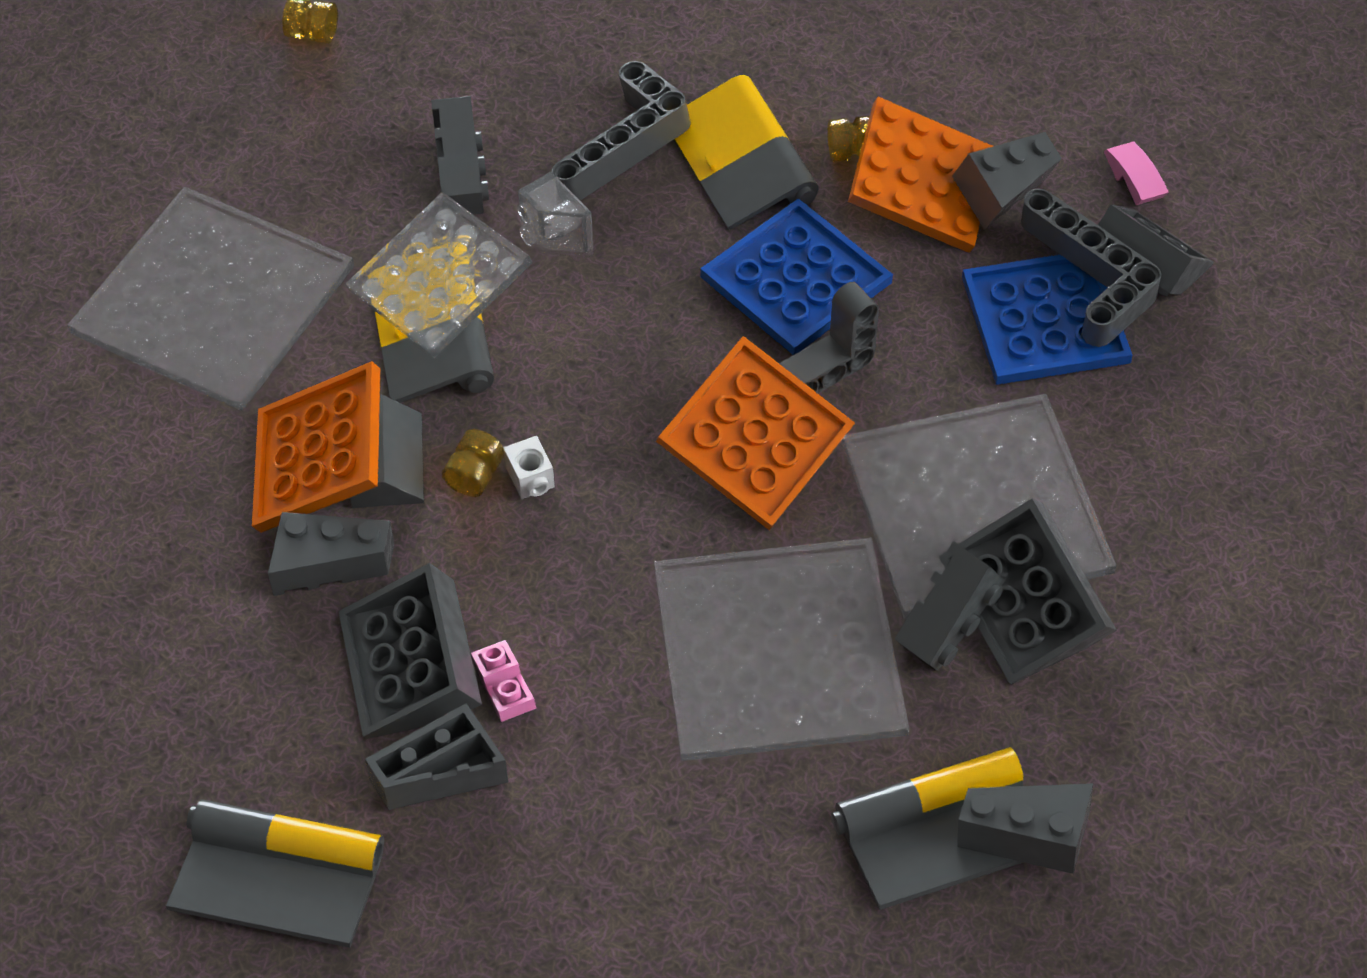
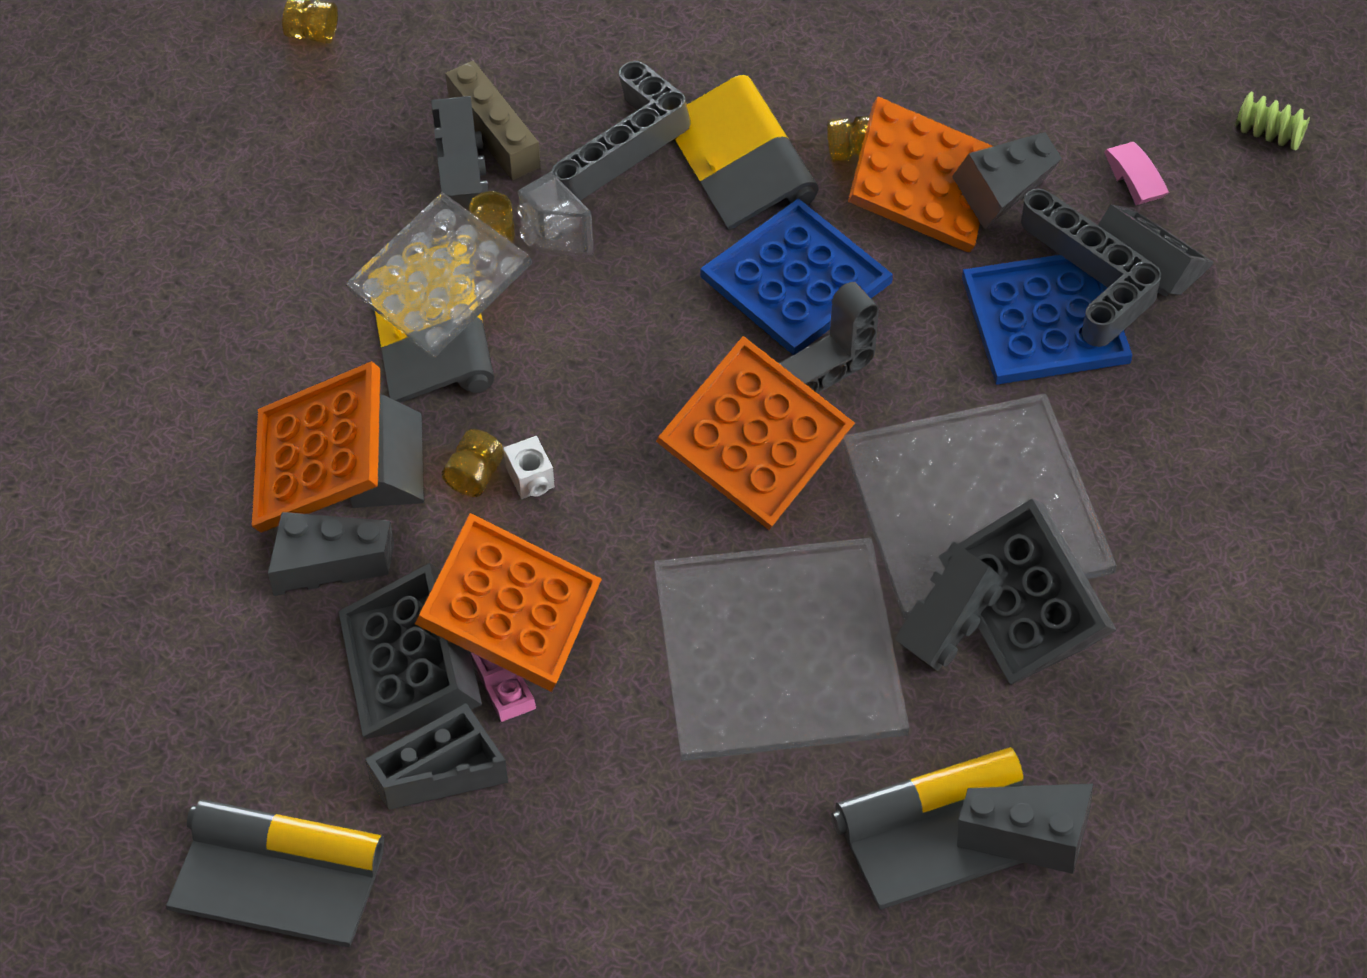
clear plate [68,186,354,411] -> none
none -> orange plate [415,513,602,692]
none -> dark tan brick [445,60,541,181]
none -> clear yellow wheel [469,191,515,254]
none -> yellowish green piece [1235,91,1310,151]

